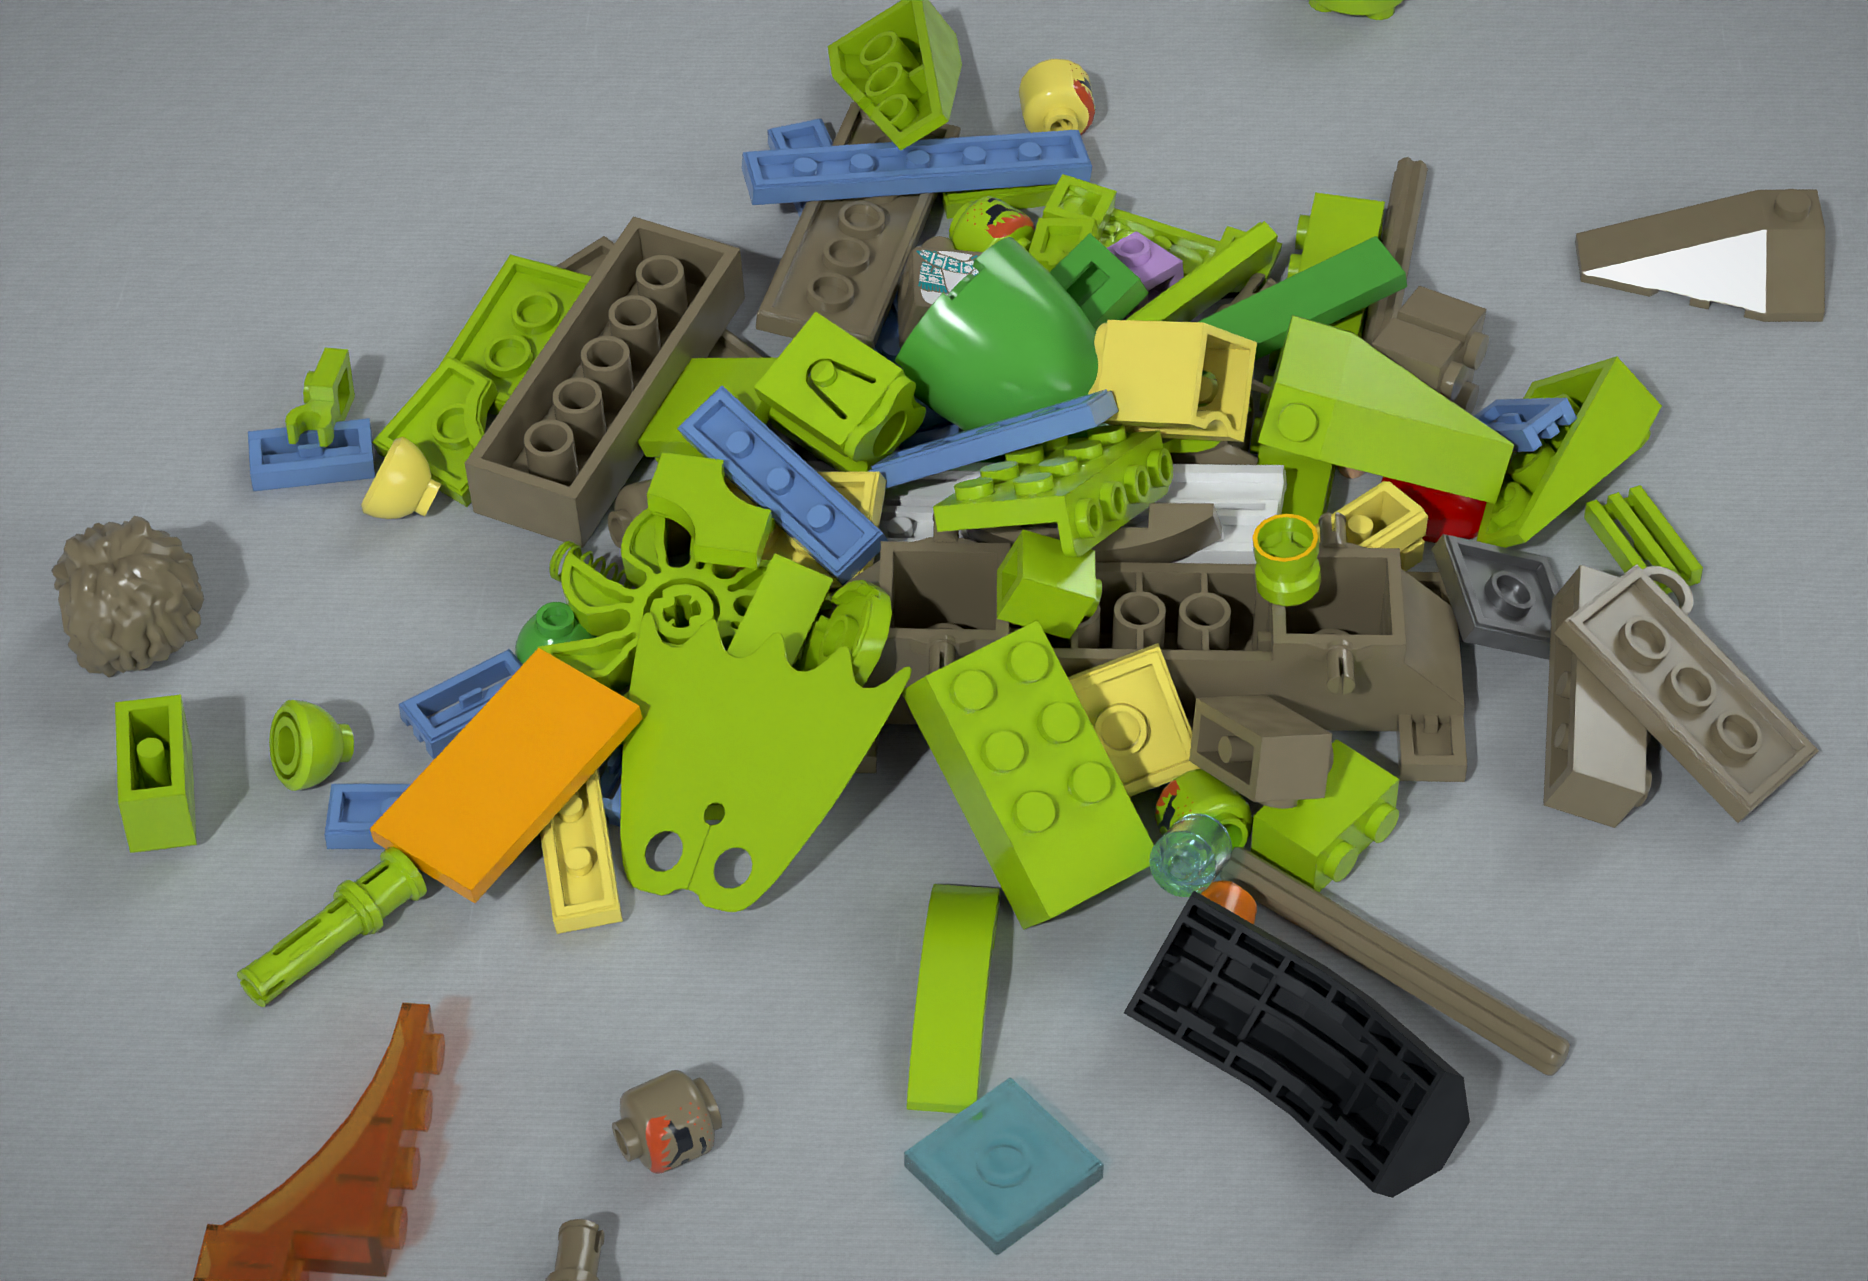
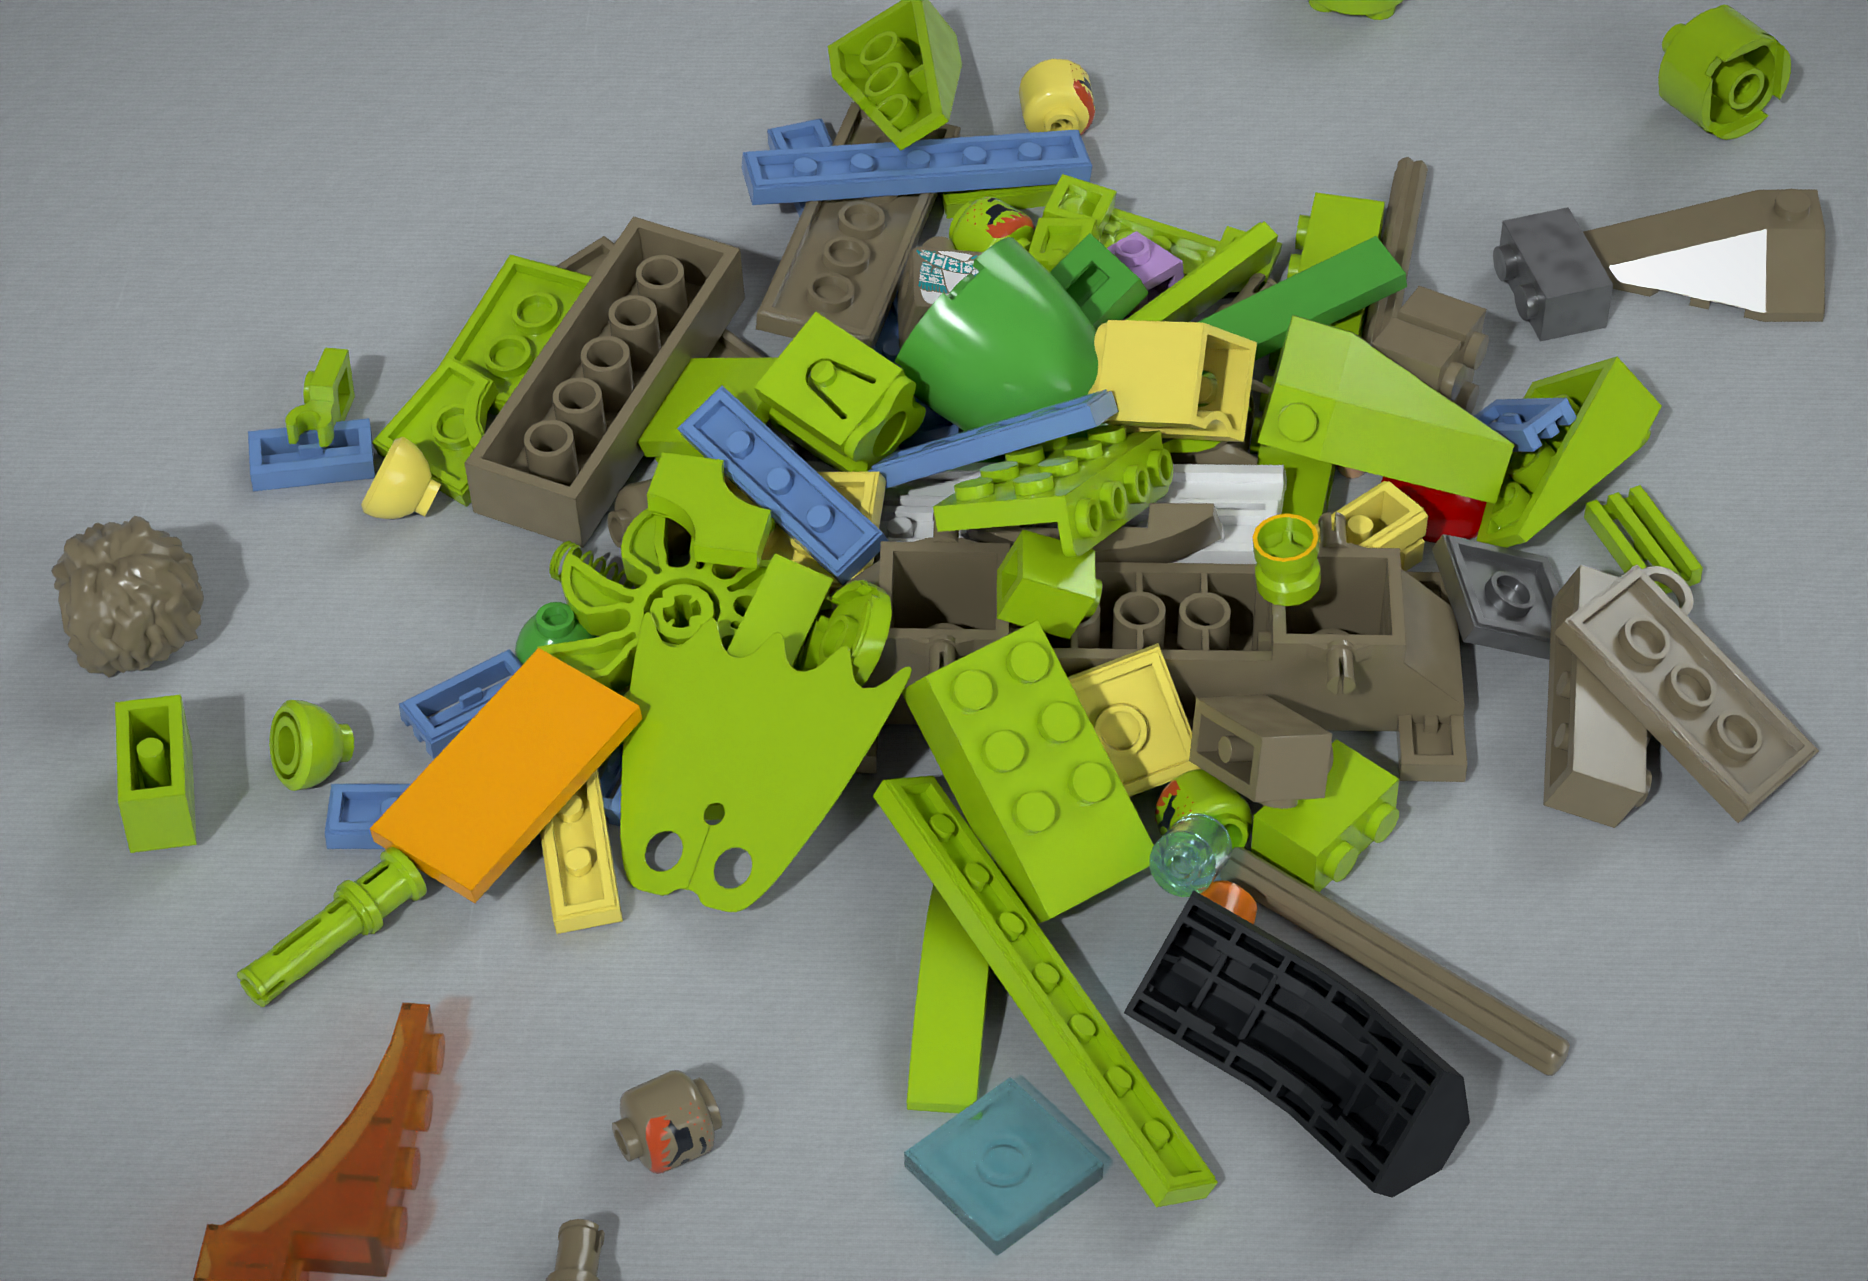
none -> lime tile [873,775,1218,1208]
none -> flat silver brick [1493,207,1613,342]
none -> lime brick [1658,4,1791,140]

